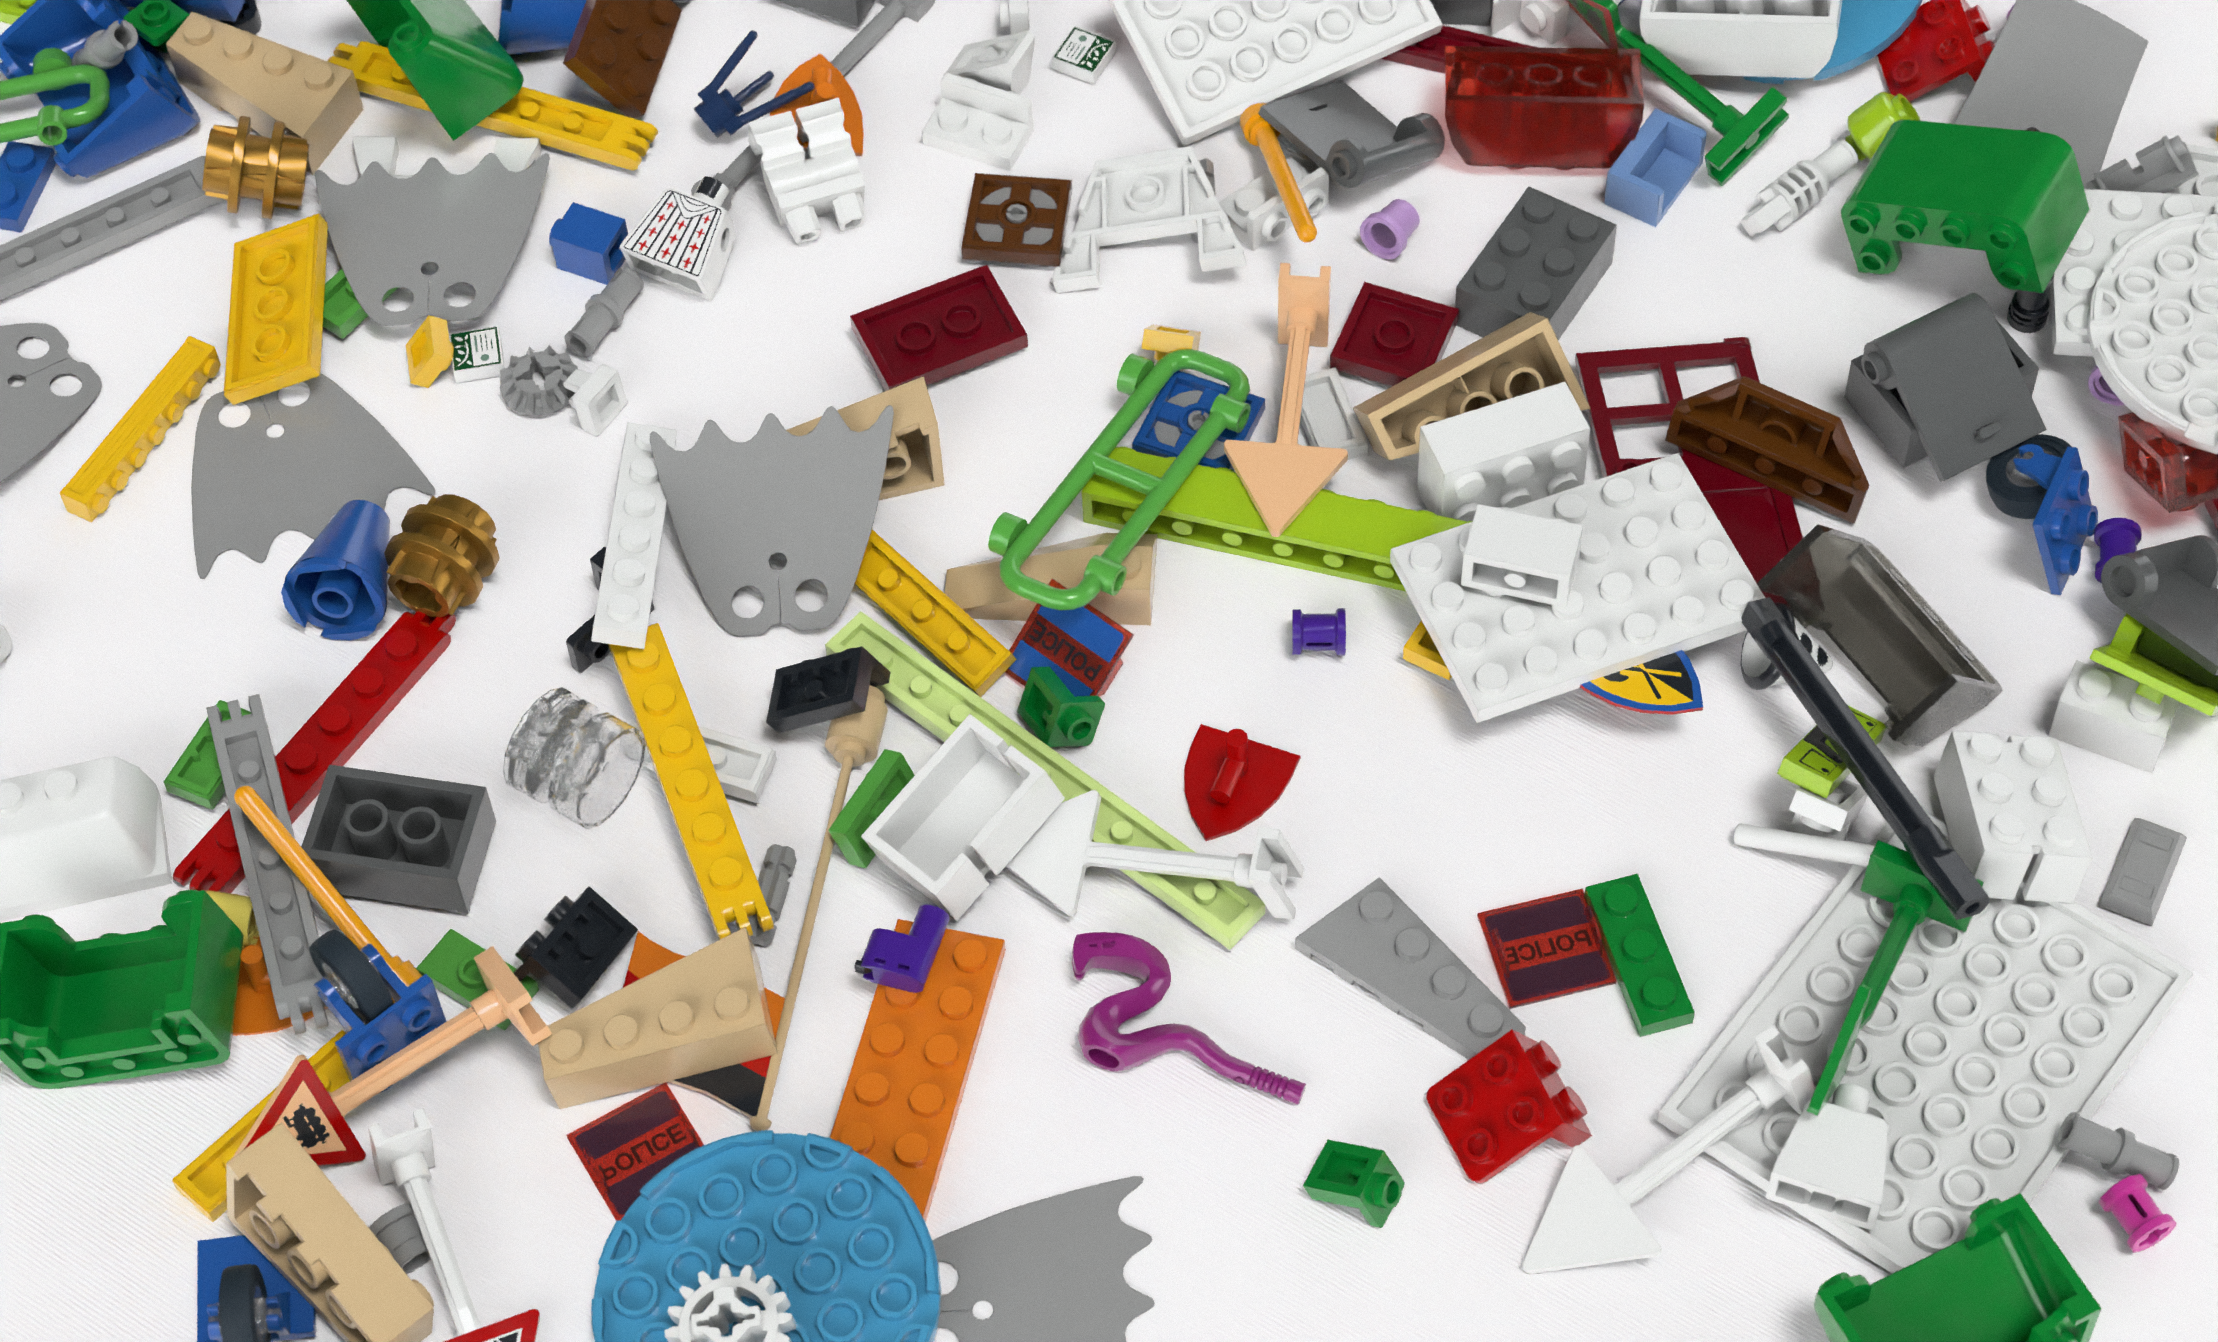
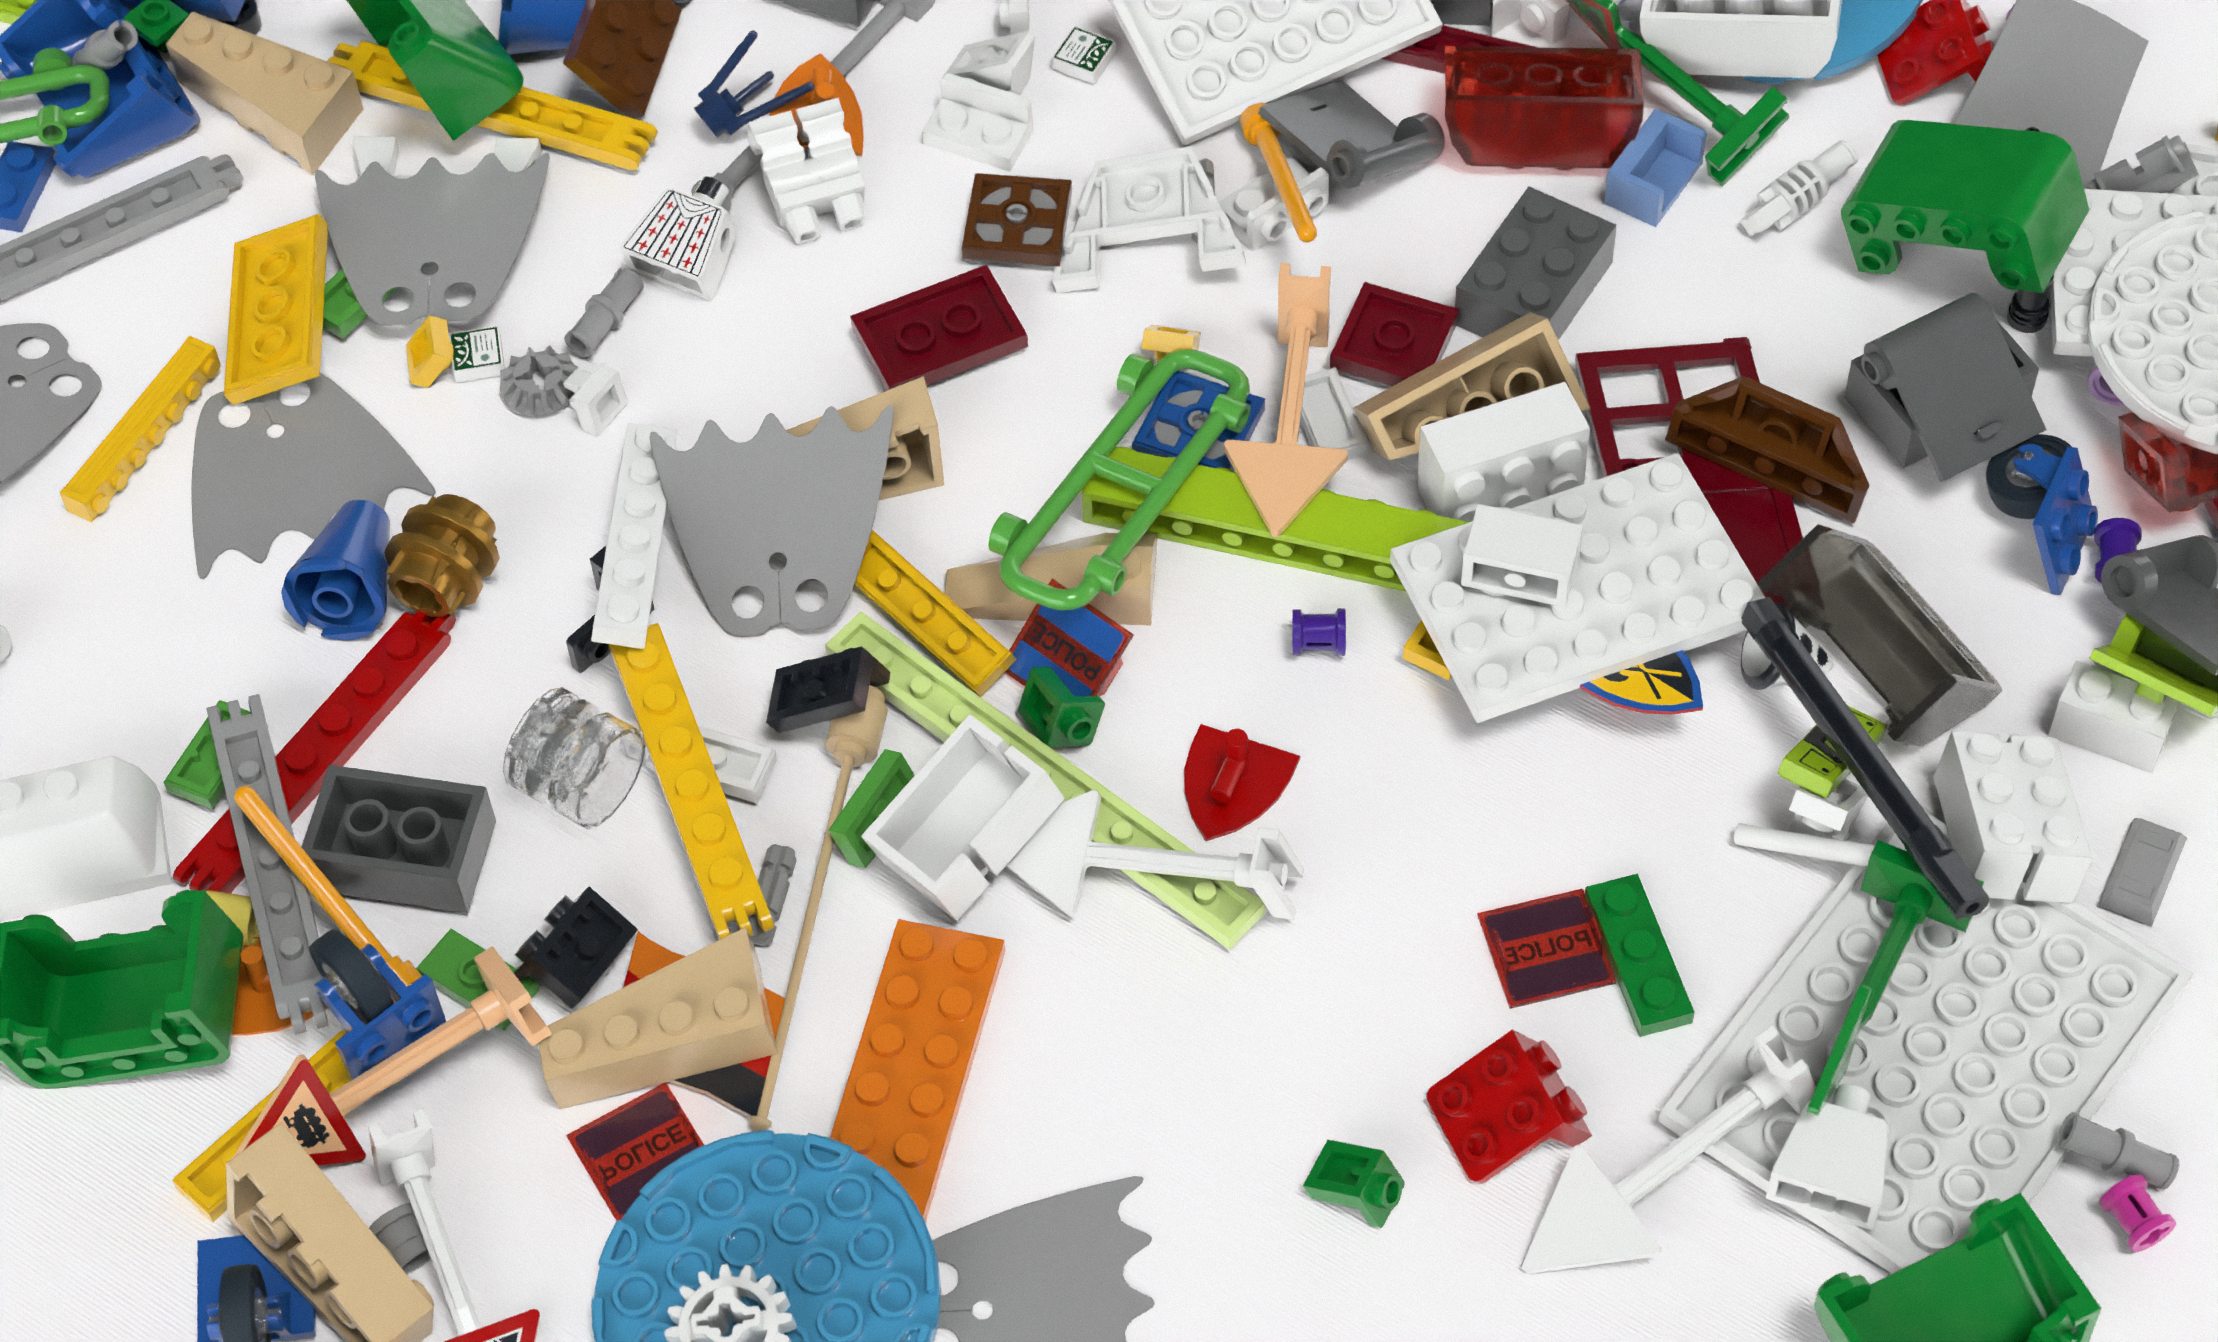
pearl gold piece [202,116,310,219] -> none
blue brick [549,202,628,285] -> none
dark purple piece [854,904,950,993] -> none
magenta animal [1072,932,1306,1105] -> none
light grey wing [1295,877,1526,1060] -> none
lavender piece [1360,199,1420,260] -> none
lime head [1845,92,1921,161] -> none

